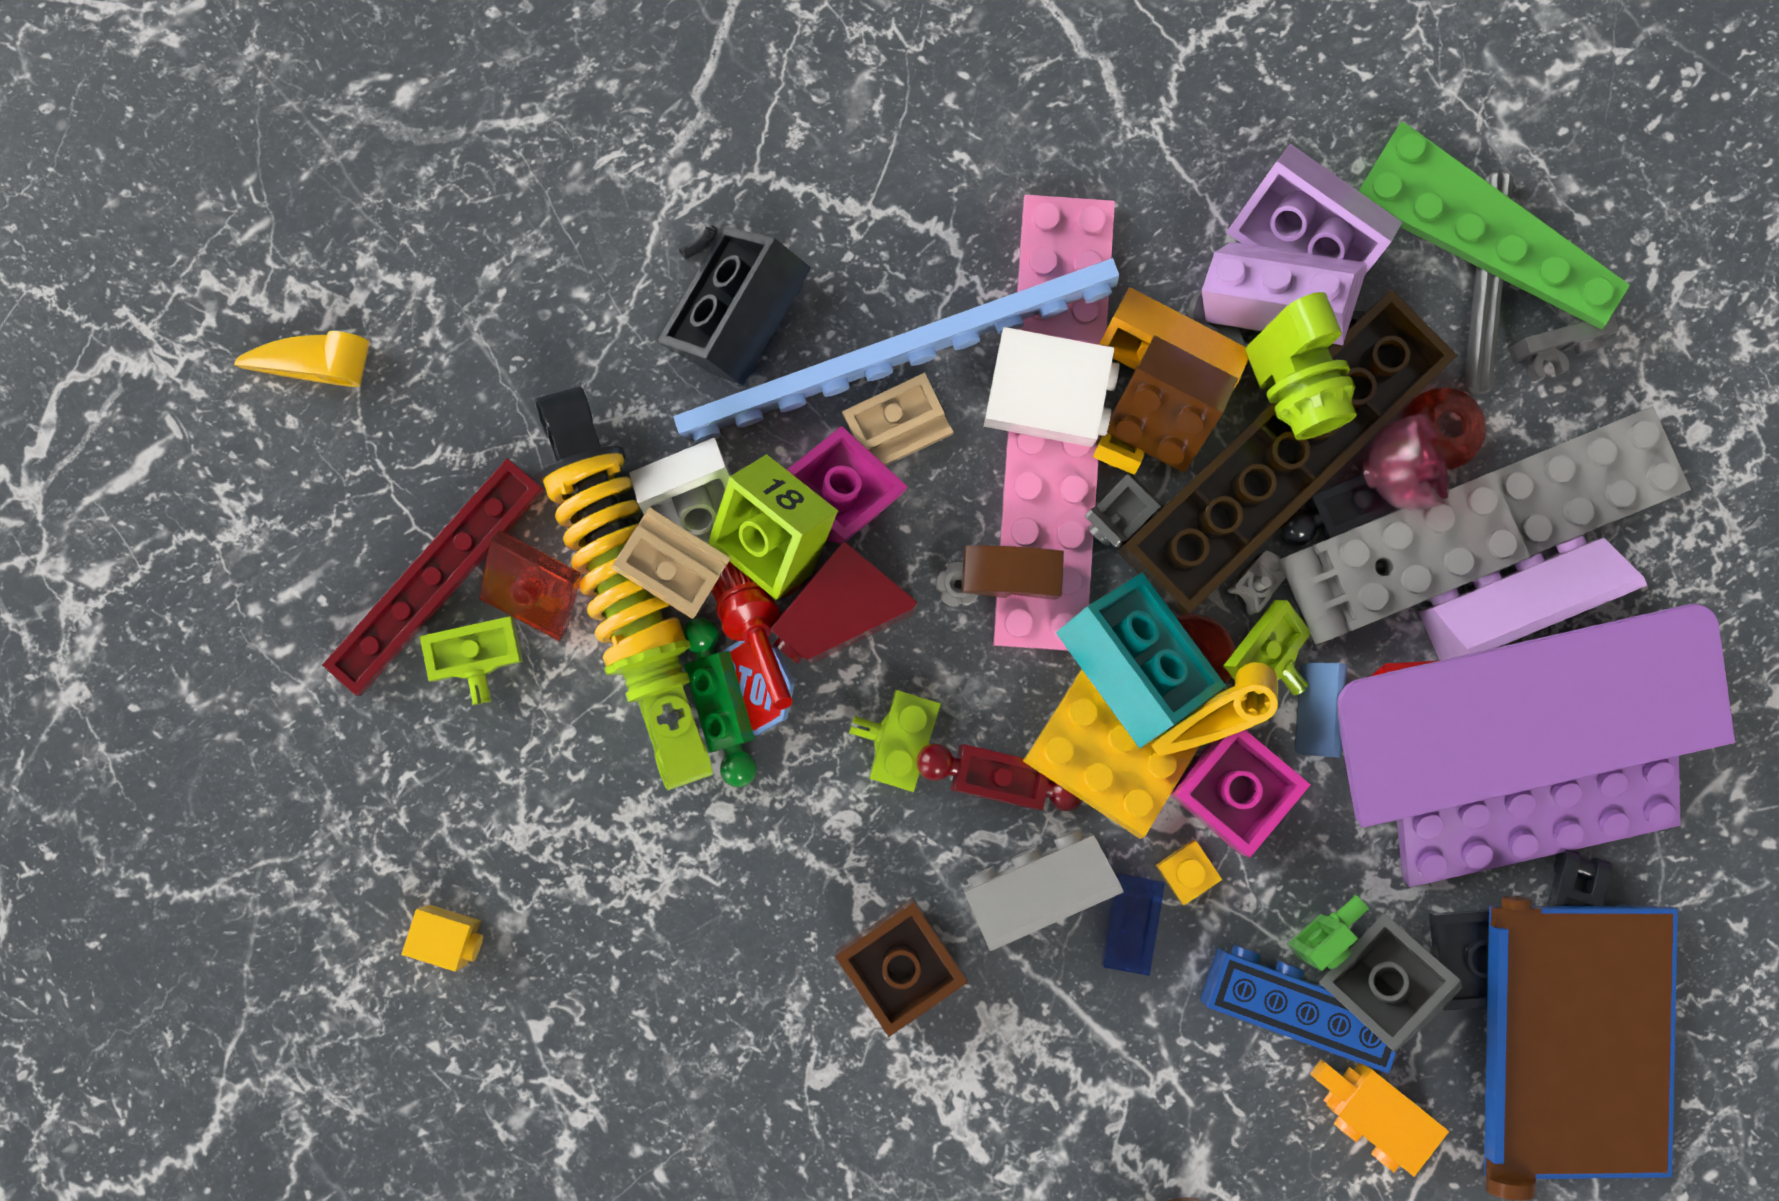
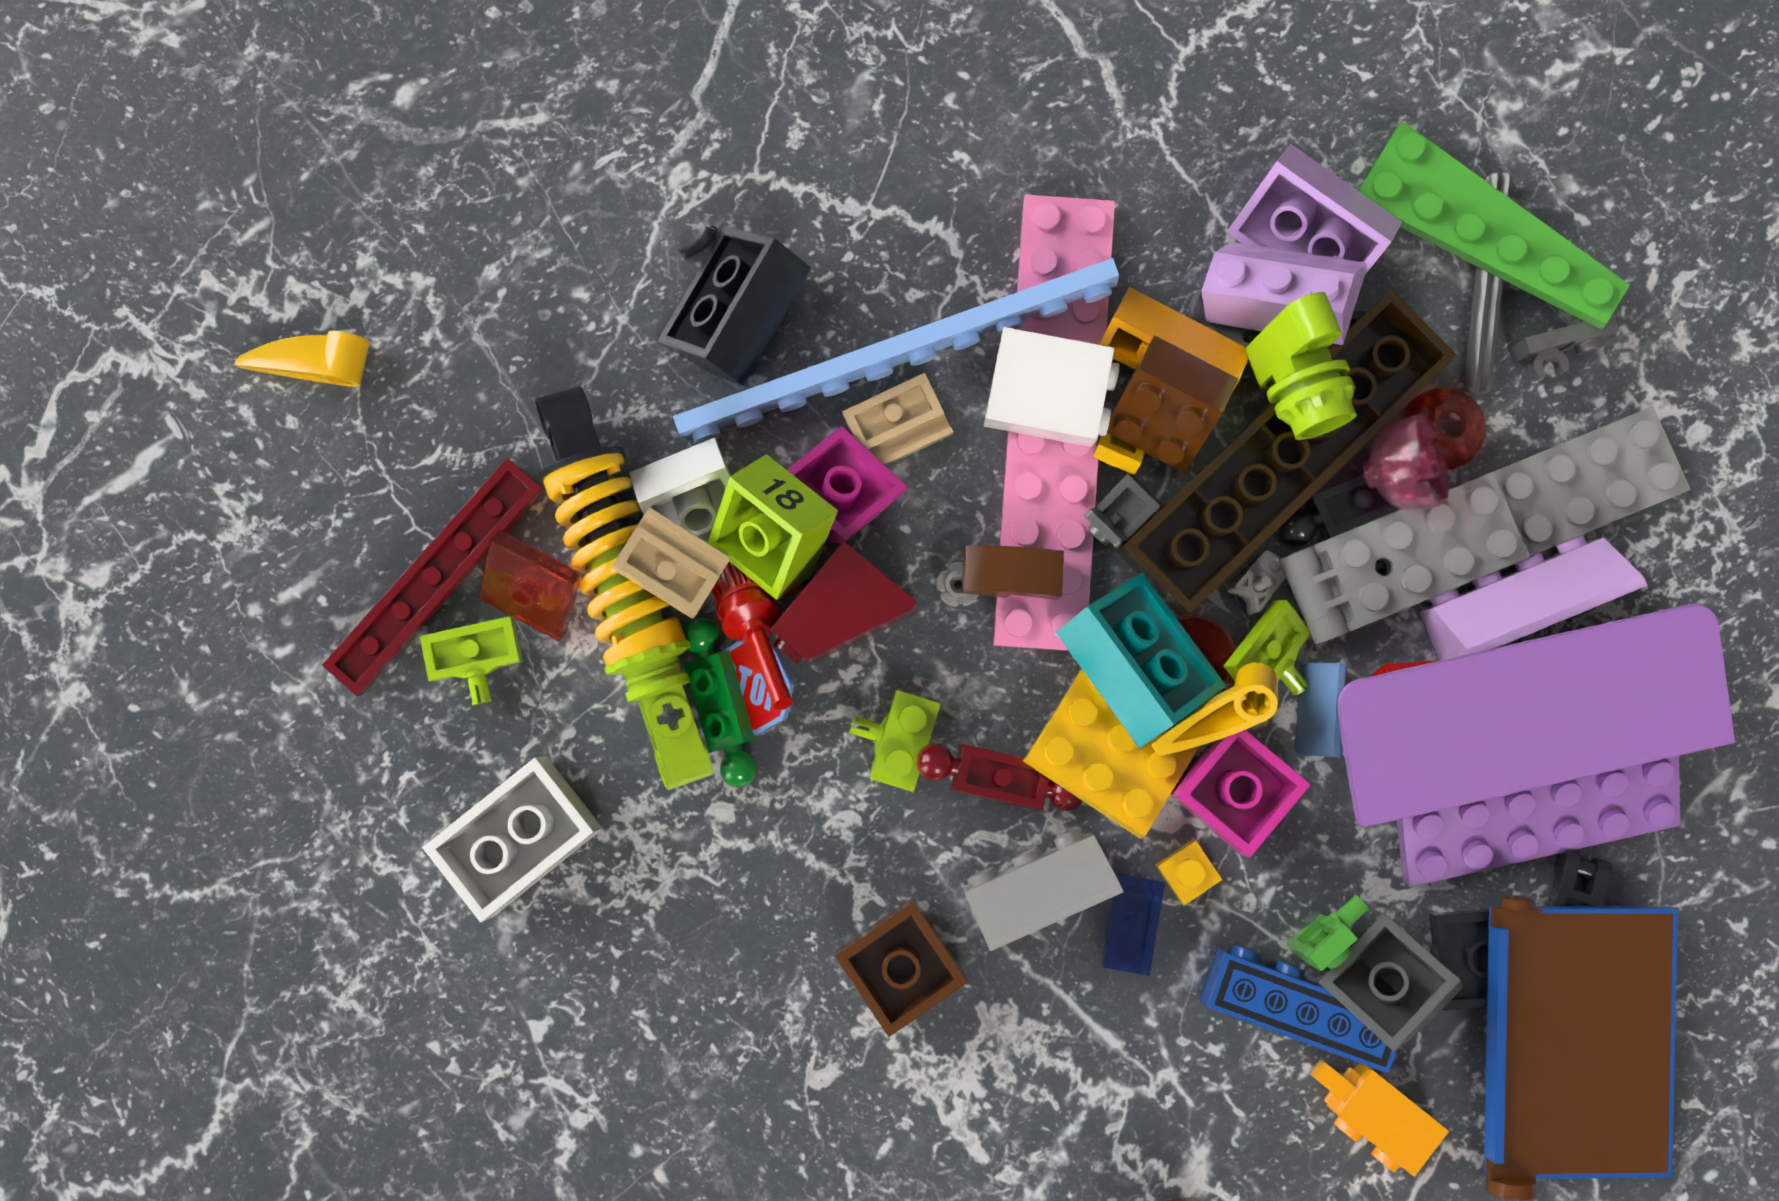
yellow brick [401,904,483,972] -> none
none -> white brick [422,756,603,923]

